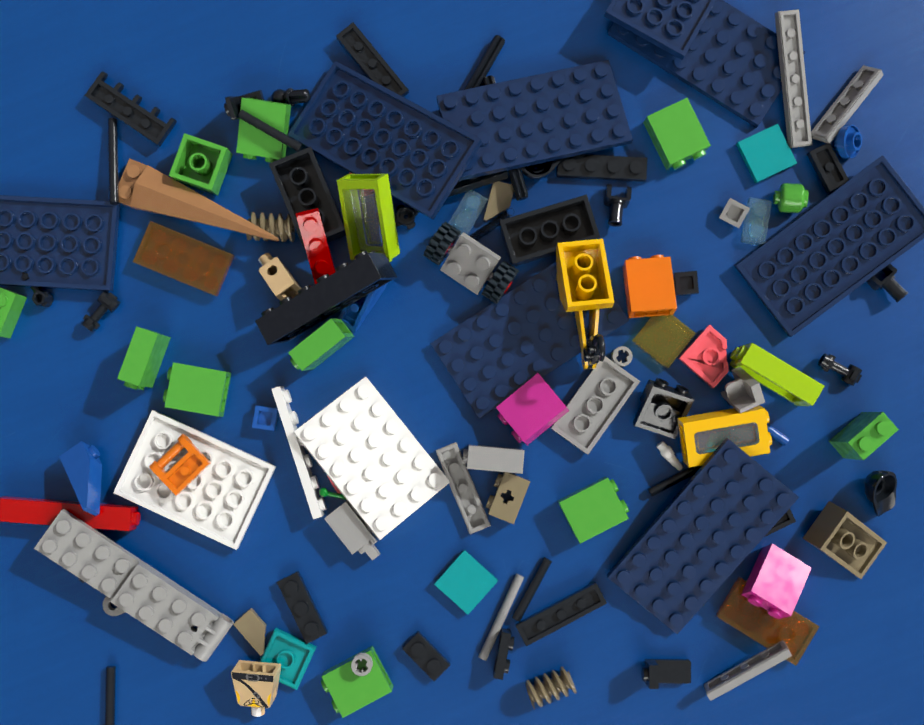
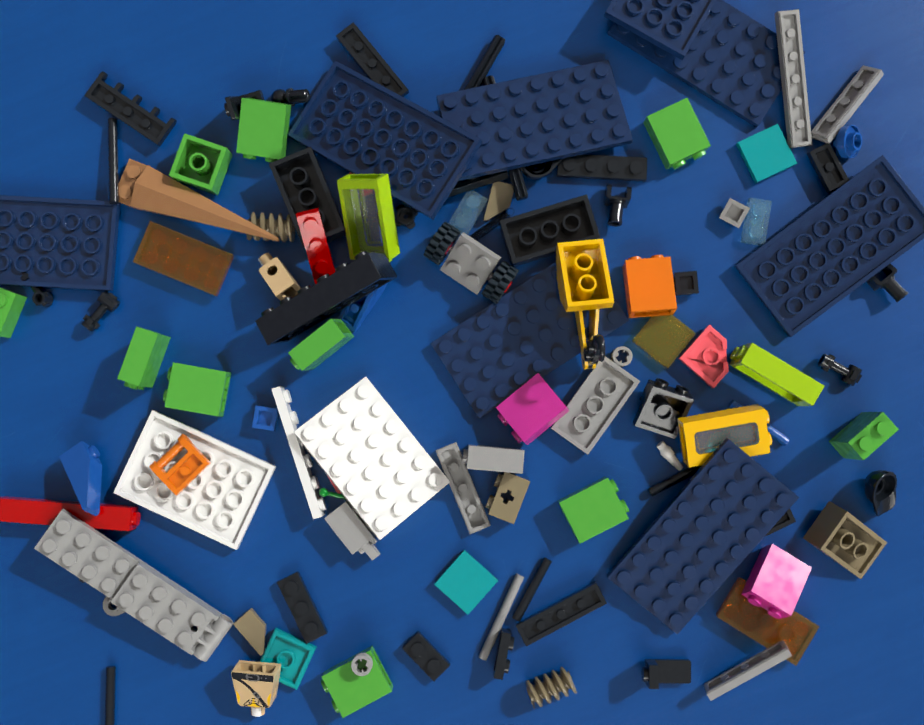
black bar [238,110,303,152] -> none
light grey panel [721,366,765,413] -> none
bright green head [773,183,809,213] -> none

